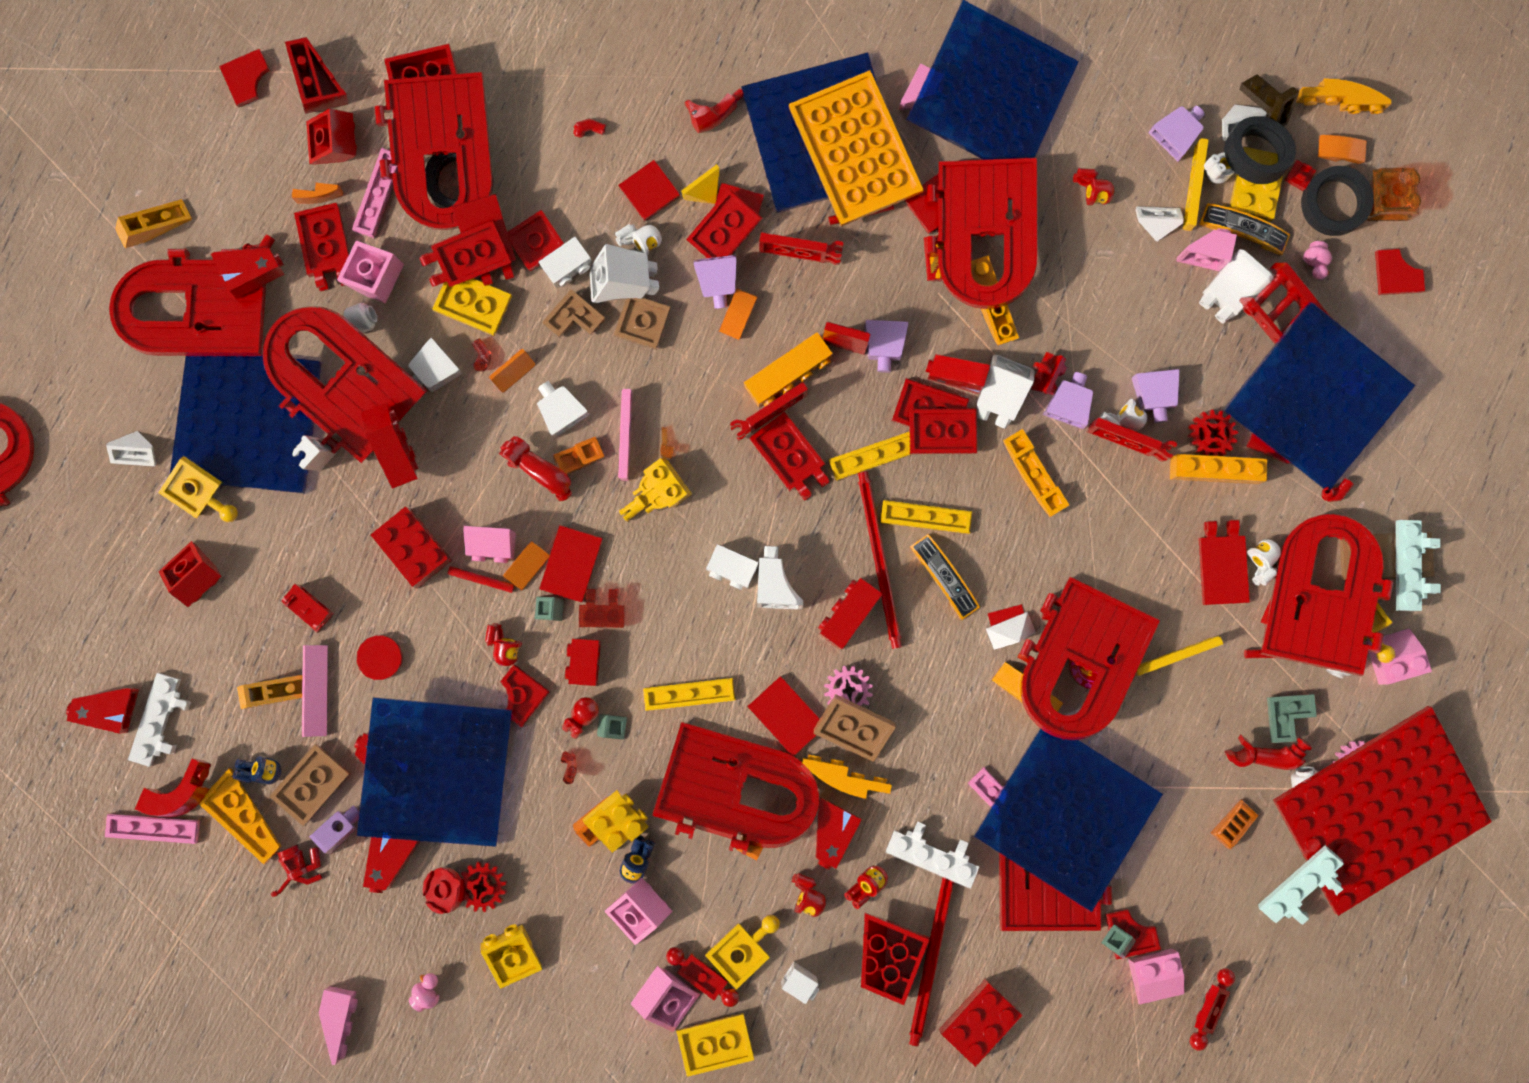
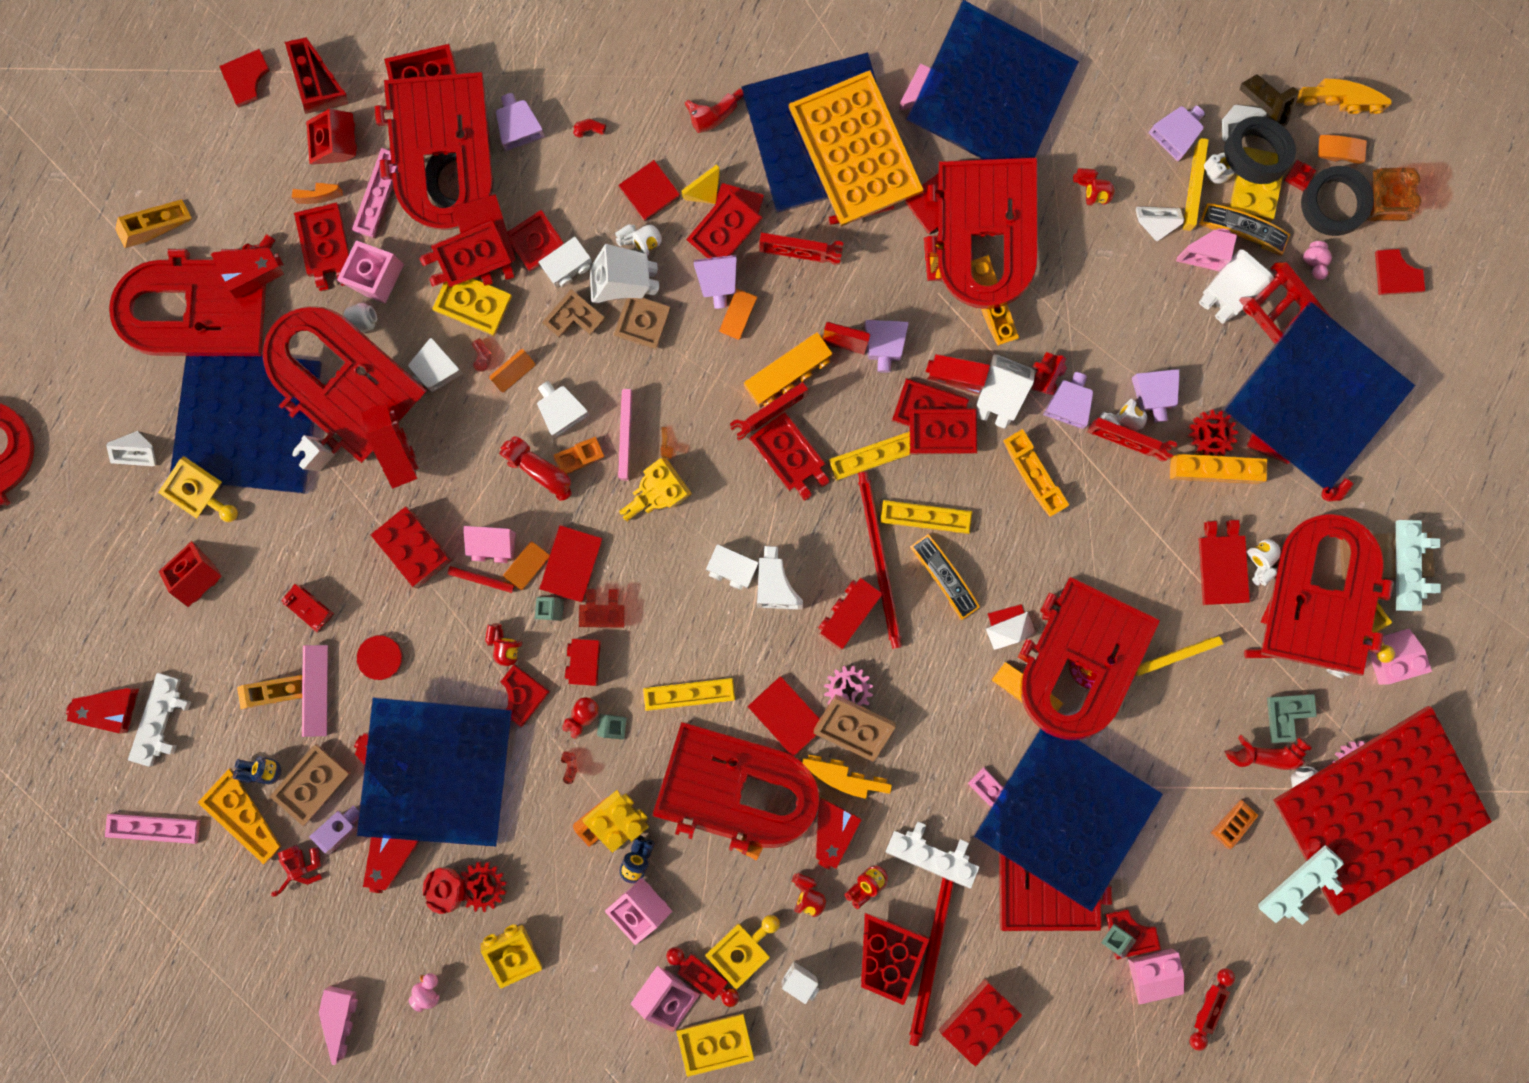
red arch [134,758,211,817] -> none
none -> lavender torso [496,93,545,151]

